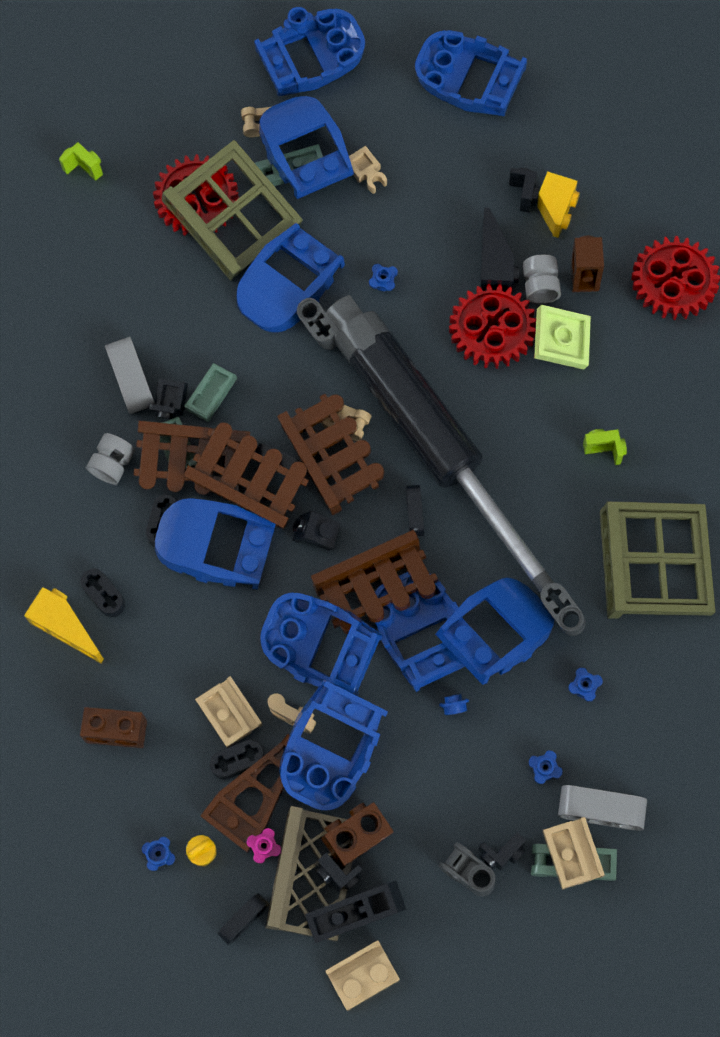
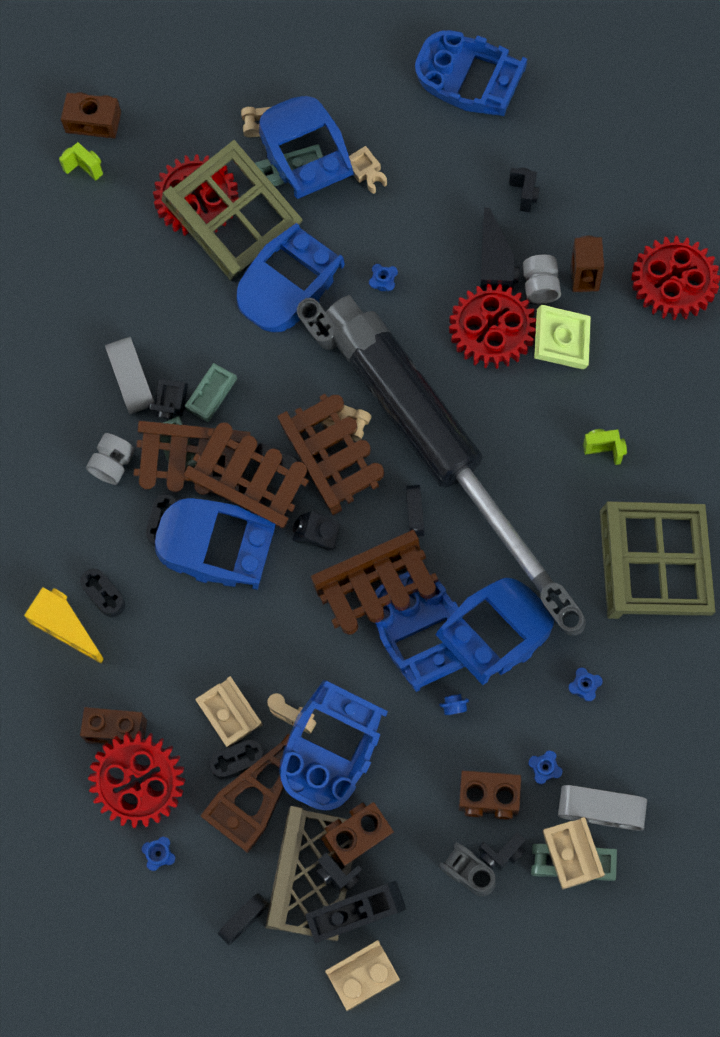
yellow tile [186,835,216,866] -> none
dark pink plate [247,828,281,864] -> none
blue slope [254,9,365,96] -> none
blue slope [261,592,383,696] -> none
blue plate [284,7,313,34] -> none
yellow slope [537,171,580,238] -> none
none -> reddish brown brick [61,92,121,139]
none -> red gear [88,731,185,828]
none -> reddish brown brick [459,771,521,820]

